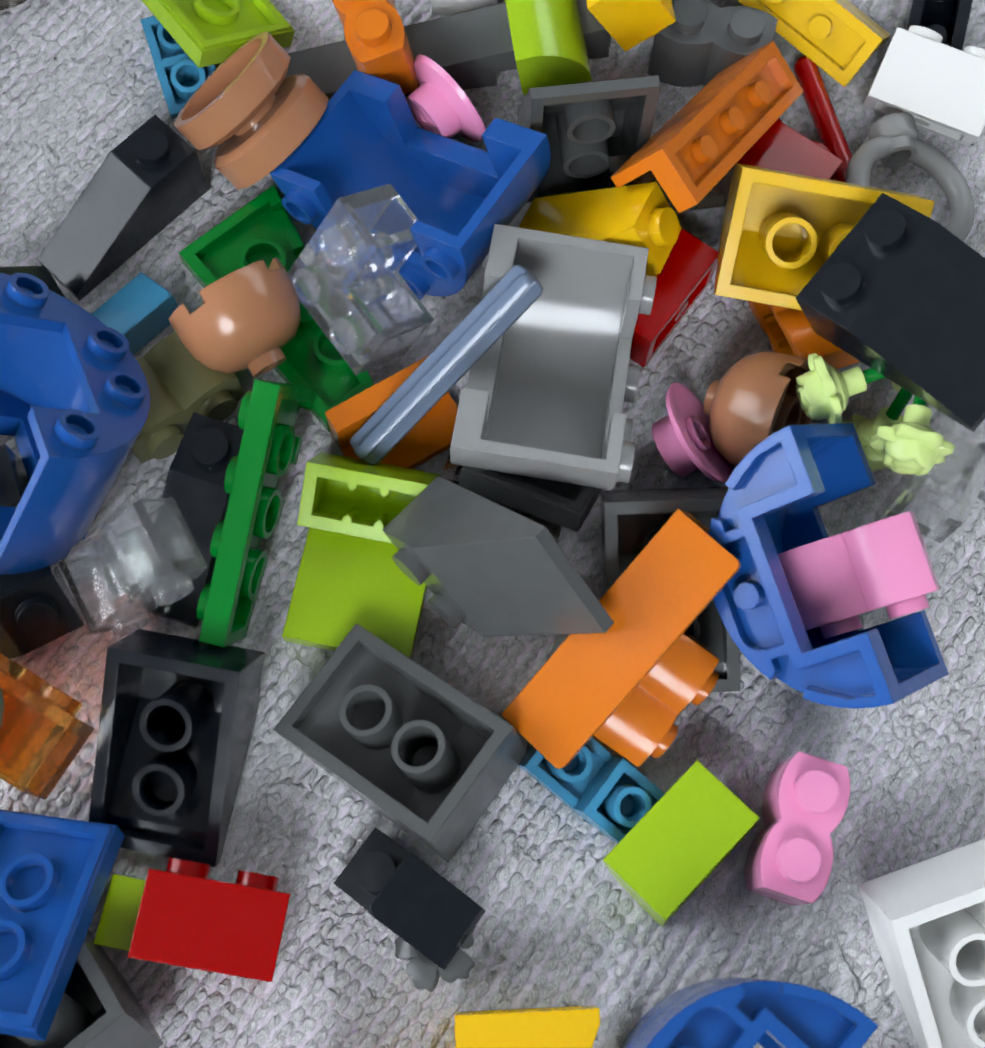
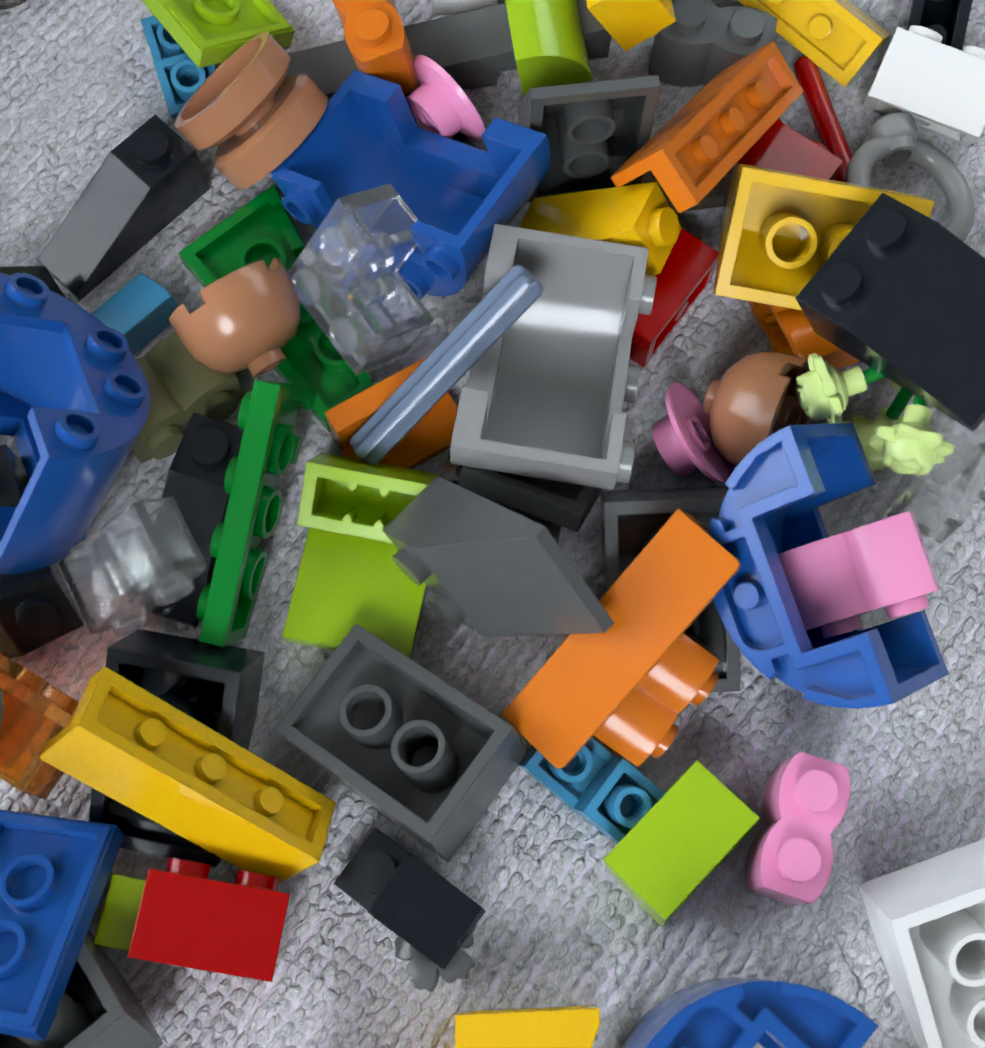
none -> yellow panel [40,666,336,884]

